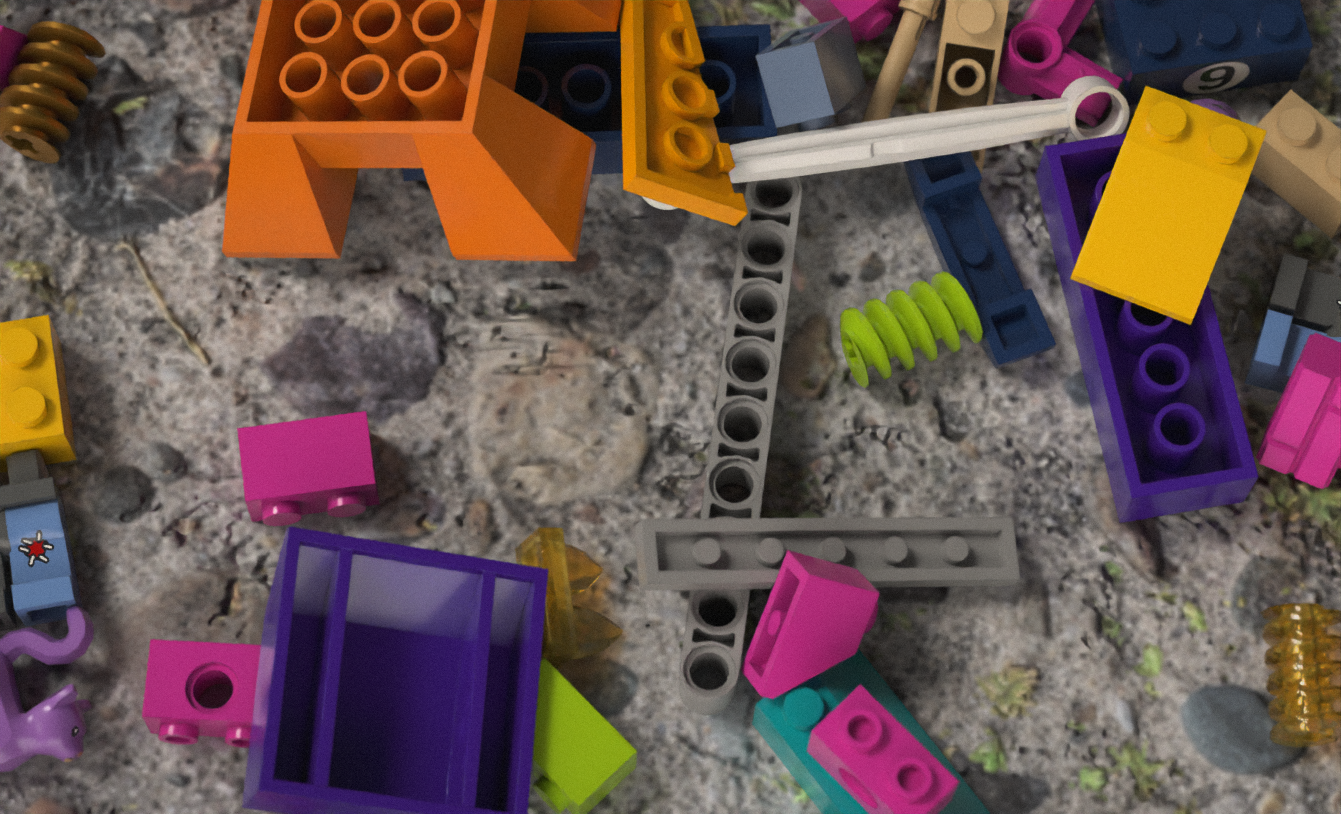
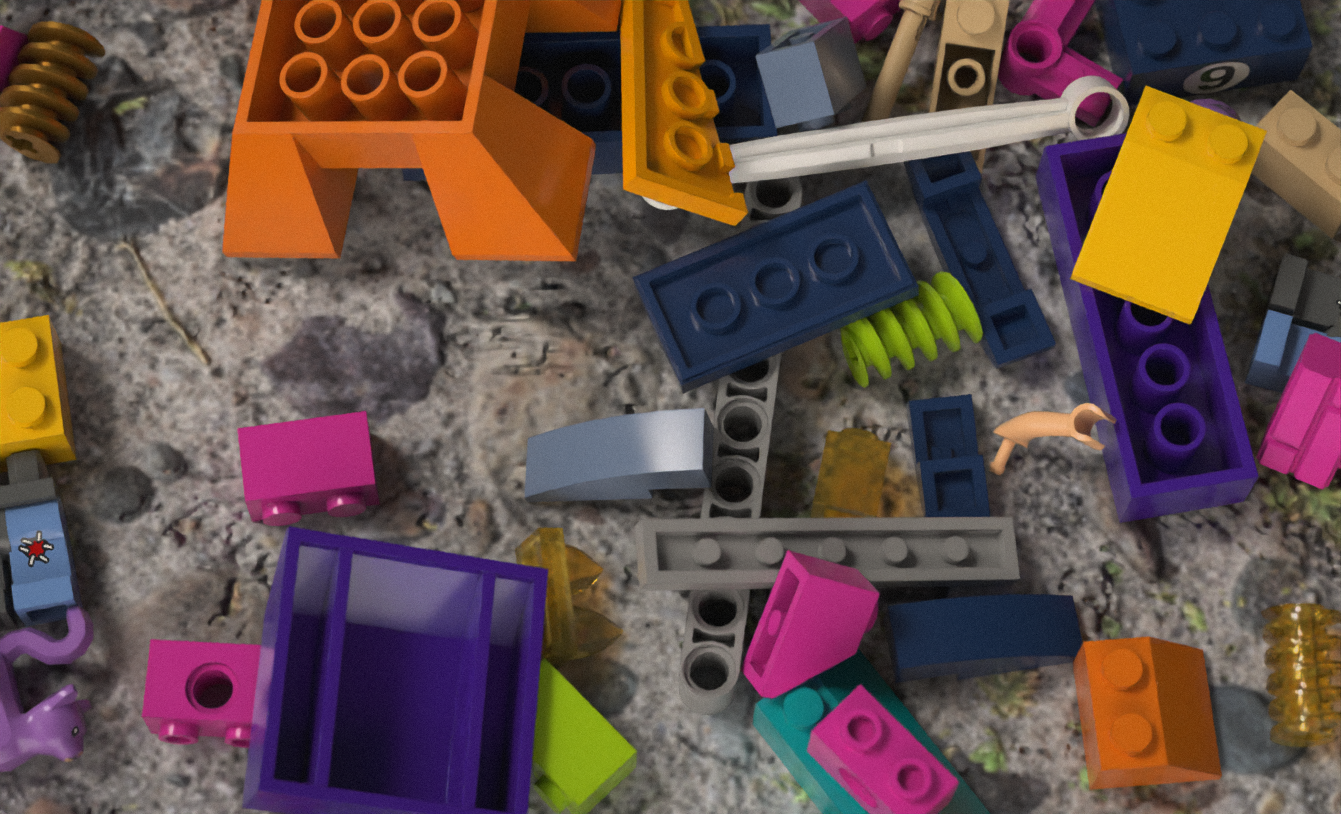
none -> sand blue slope [524,408,714,502]
none -> dark blue tile [632,180,919,394]
none -> clear yellow brick [810,428,891,518]
none -> dark blue slope [883,594,1083,683]
none -> dark blue slope [906,394,991,517]
none -> light nougat piece [989,403,1116,476]
none -> orange slope [1073,636,1222,790]

